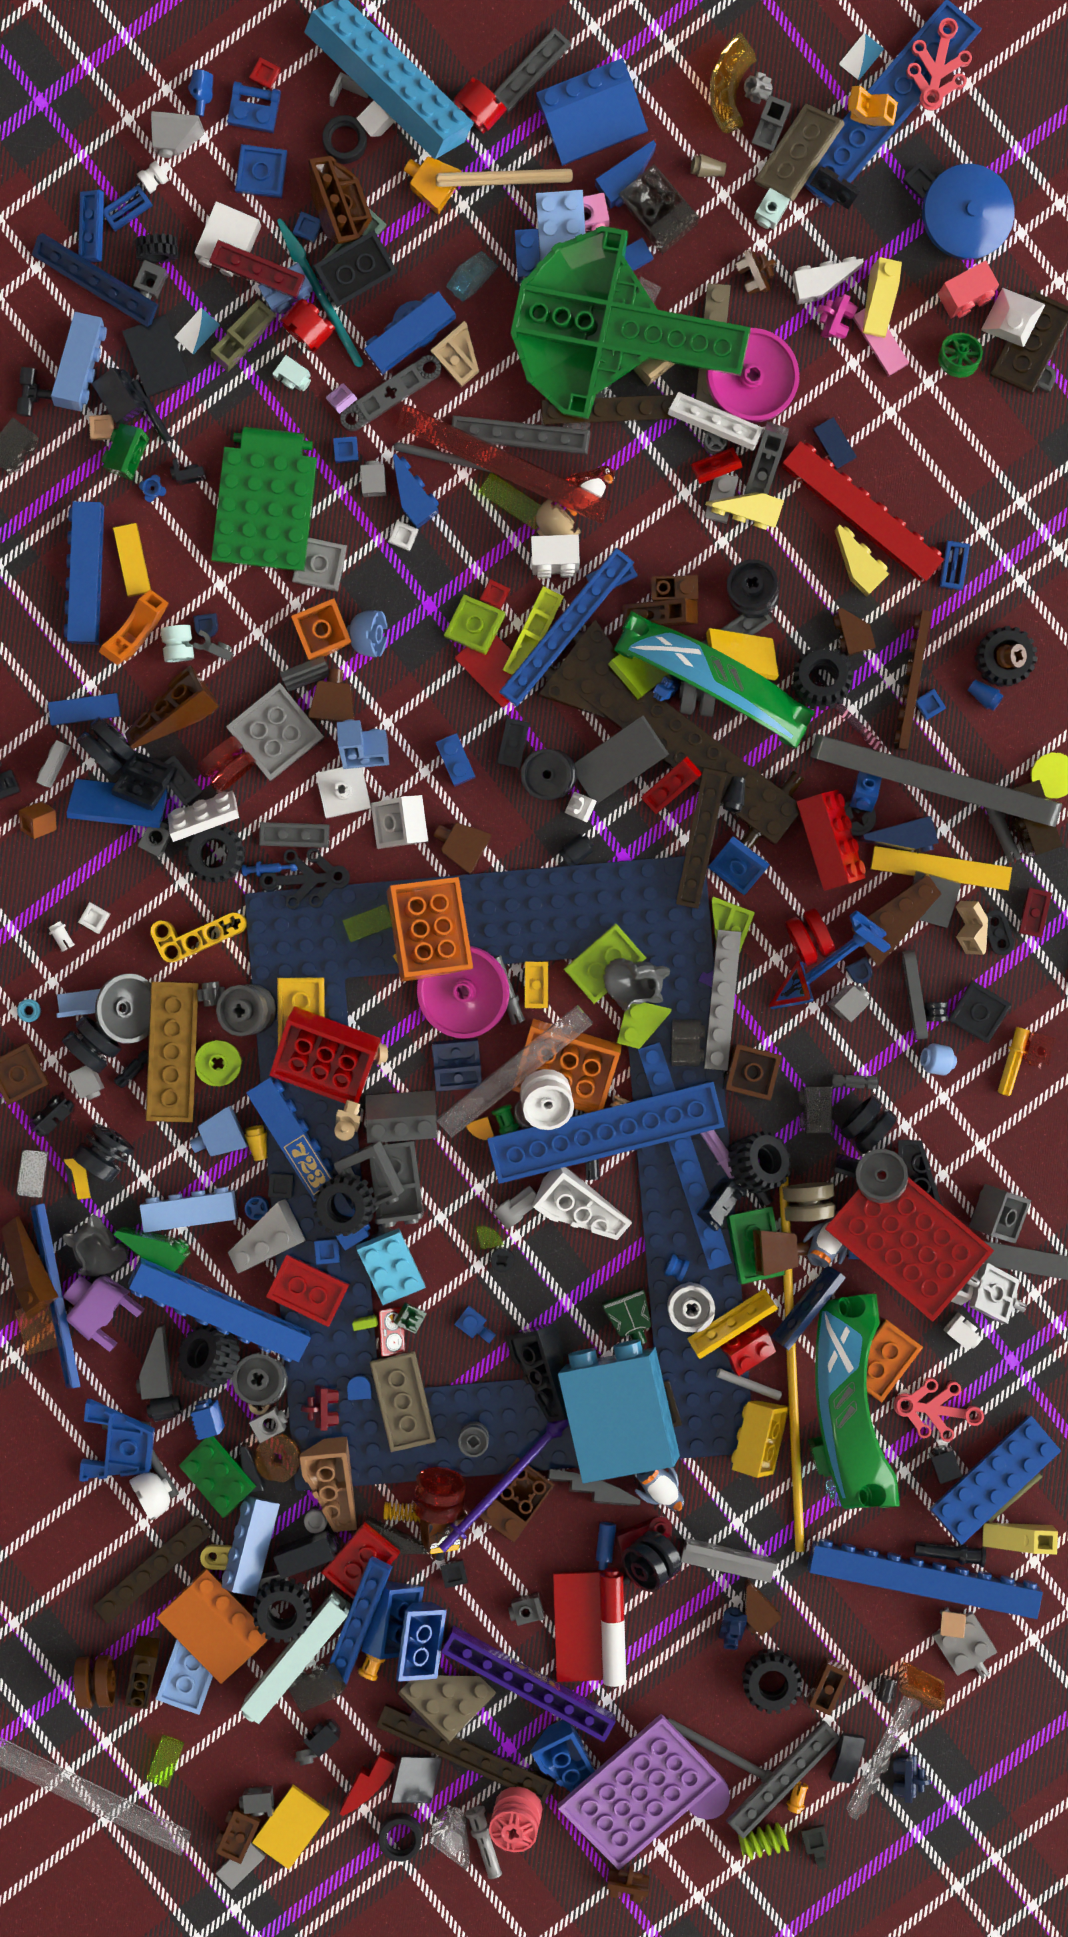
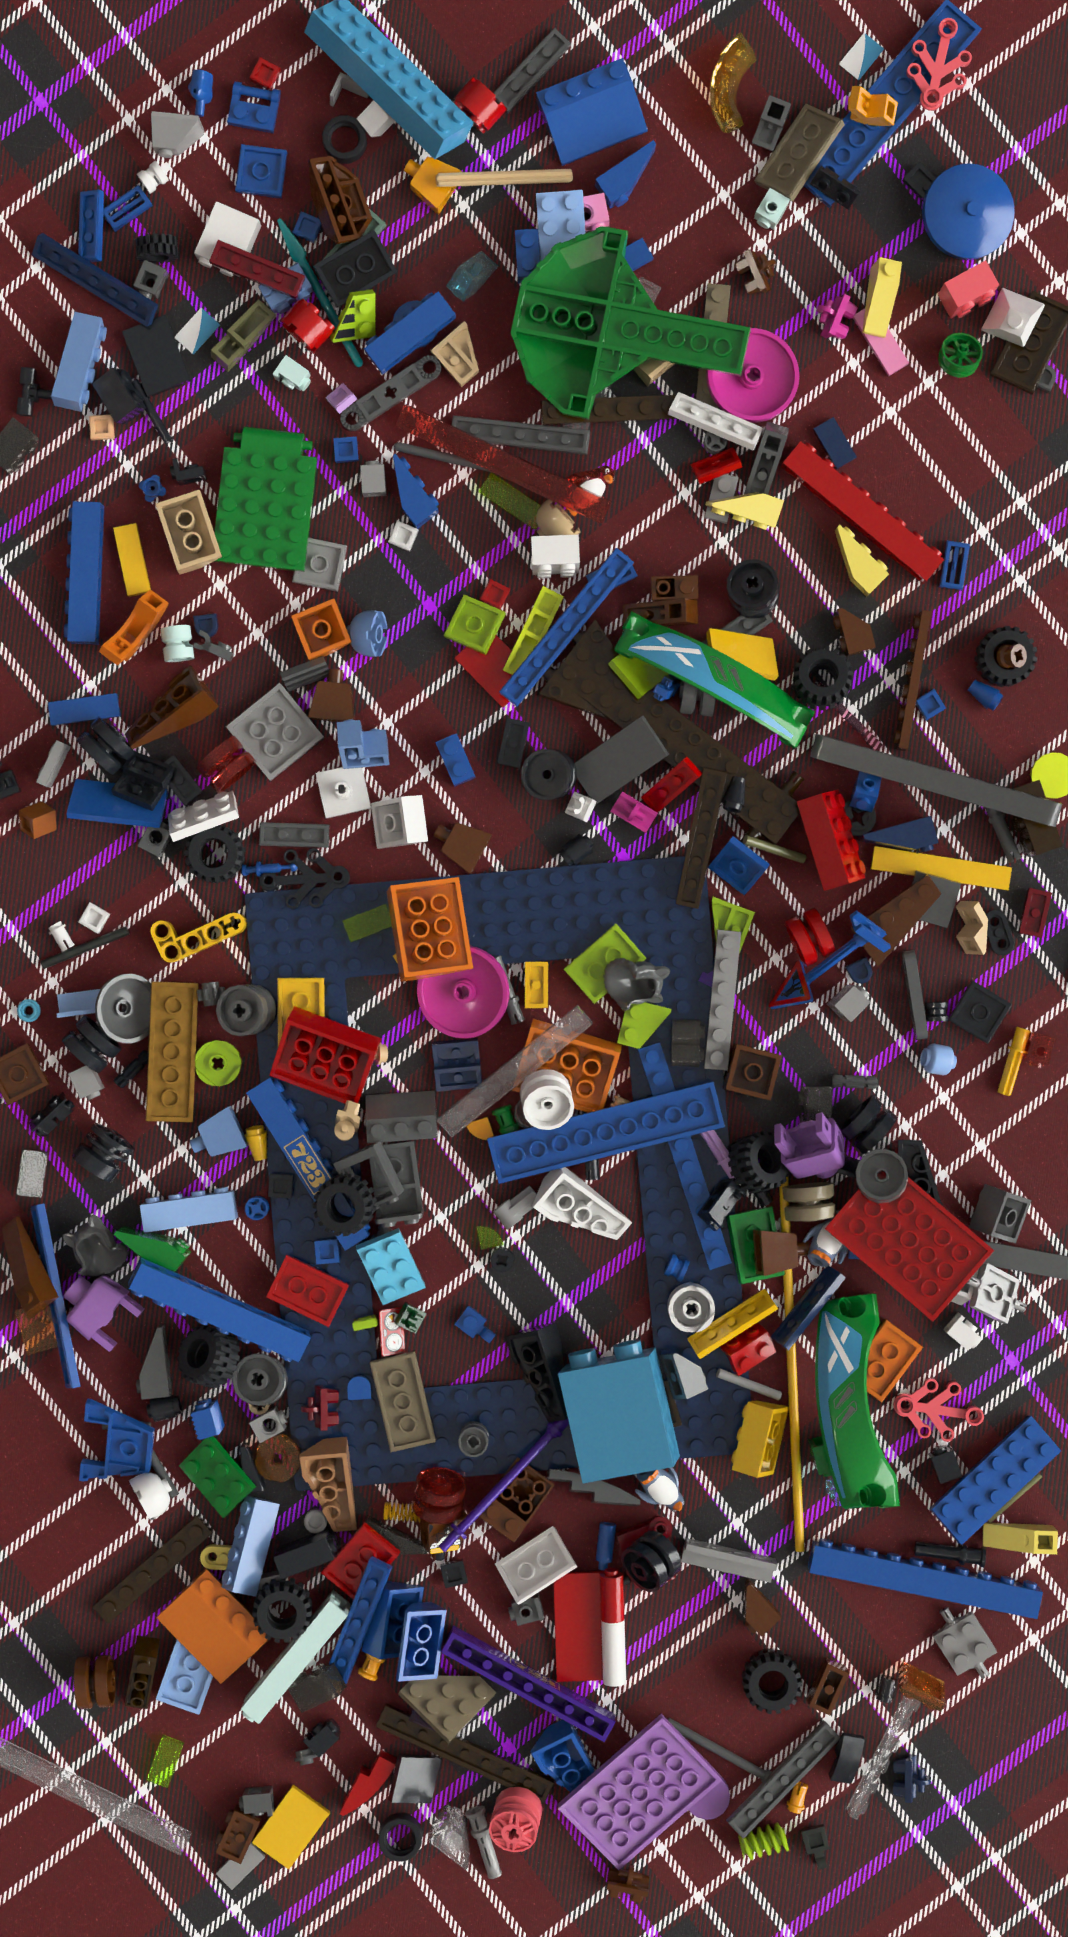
yellow sticker [64,1159,91,1200] -> none
green slope [102,423,149,481] -> none
light grey wedge [228,1199,306,1273] -> none
dark green torso [602,1287,651,1345] -> none
clear smoke slope [618,164,699,255] -> none
dark tan cone [691,153,726,177] -> none
dark blue hips [718,1607,747,1650] -> none
light grey gear [744,72,773,104] -> none
white slope [792,257,864,305] -> none
light nougat tile [940,1611,966,1638] -> none
none -> pearl dark grey bar [40,926,130,969]
none -> tan slope [156,490,222,575]
none -> lime wing [330,289,375,343]
none -> white plate [495,1526,577,1605]
none -> dark pink hips [610,792,658,833]
none -> slope [660,1353,708,1400]
none -> olive bar [743,835,806,863]
none -> medium lavender piece [774,1112,845,1179]

